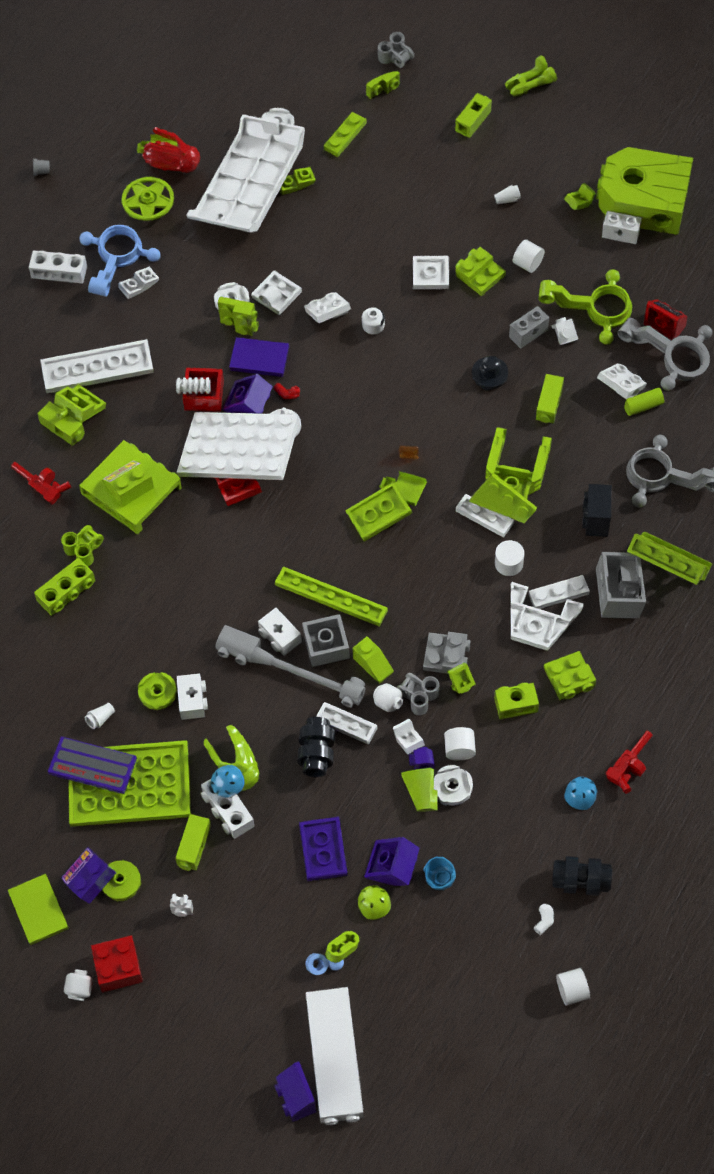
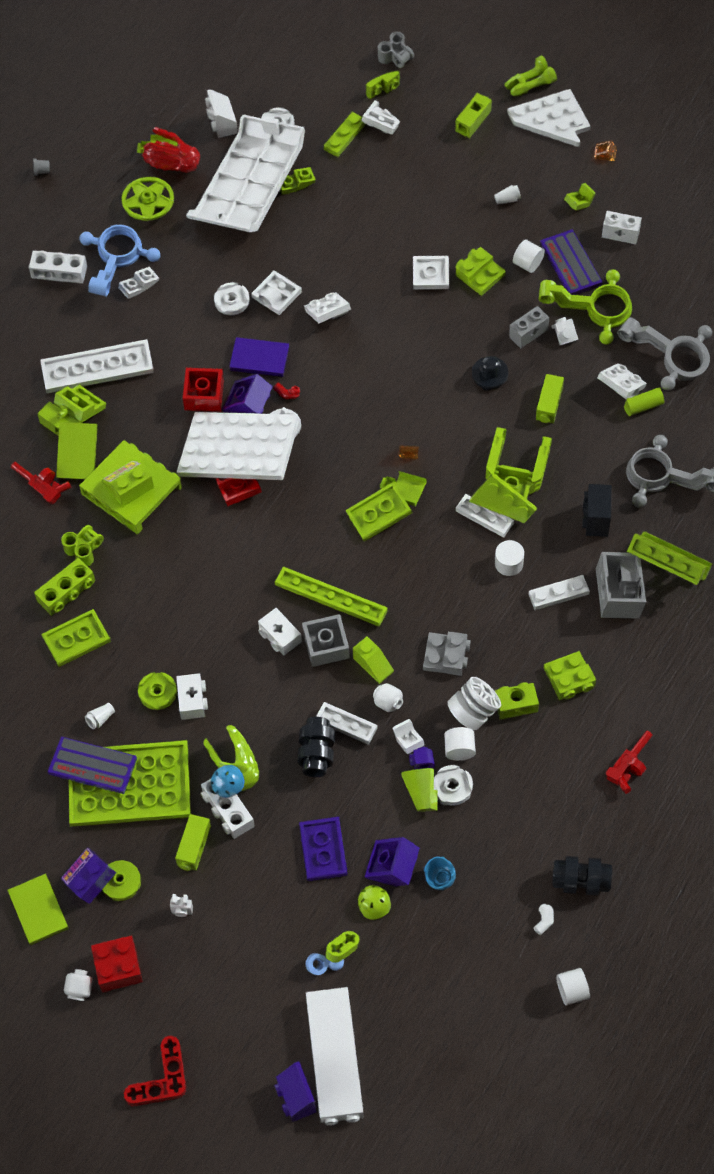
white piece [176,377,210,394] -> none
light grey bar [215,625,365,707] -> none
lime plate [218,296,259,336] -> none
white head [362,308,385,334] -> none
light grey piece [396,673,439,715] -> none
lime bracket [447,662,476,693] -> none
white wing [511,582,583,651] -> none
dark azure helmet [564,777,597,810] -> none
lime piece [596,147,693,235] -> none
red slope [644,299,688,340] -> none
none -> lime tile [41,609,111,667]
none -> lime tile [56,422,97,480]
none -> red beam [124,1036,186,1106]
none -> white slope [205,90,238,138]
none -> white wing [362,100,400,135]
none -> white wheel [448,677,501,730]
none -> white wing [507,89,590,147]
none -> tile [540,229,603,295]
none -> clear orange slope [594,140,617,161]

